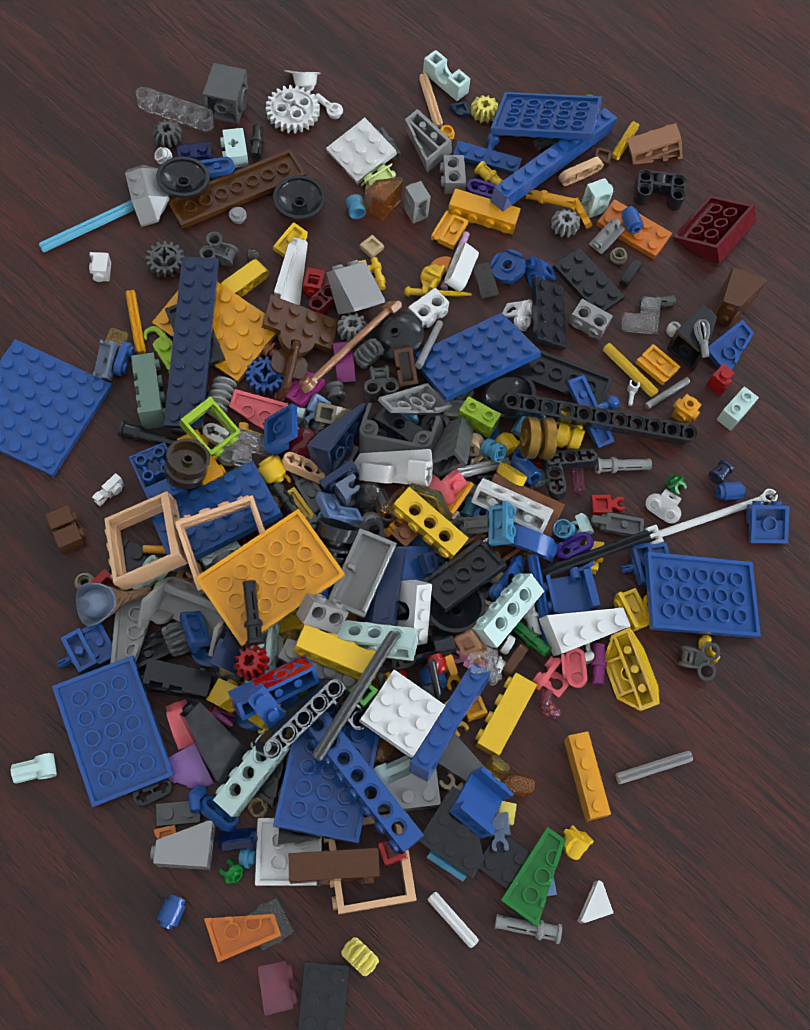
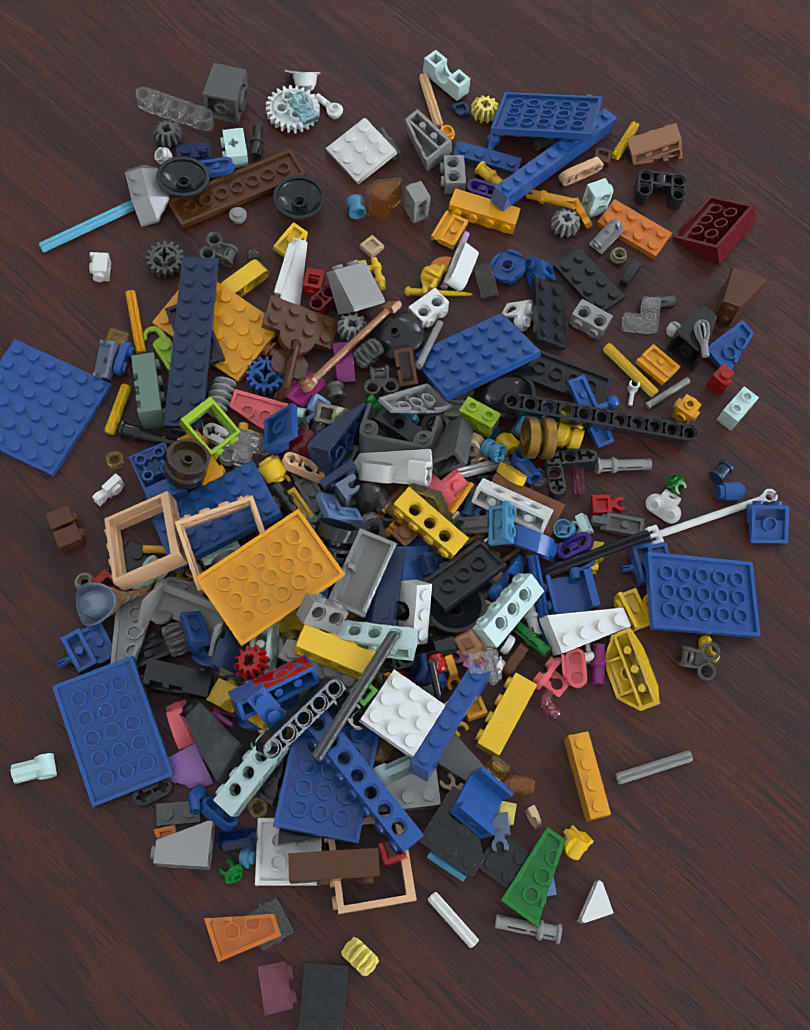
blue brick [157,894,186,930] -> none
black pin [242,580,265,646] -> none
yellowish green hinge [361,163,396,193] -> none
blue brick [621,206,644,234] -> none
none -> yellow axle [104,384,131,435]
none -> clear yellow bush [106,451,124,470]
none -> clear light blue plate [288,91,319,125]
none -> green plate [362,395,381,413]
none -> dark blue slope [407,652,428,686]
none -> tan tile [525,805,542,829]

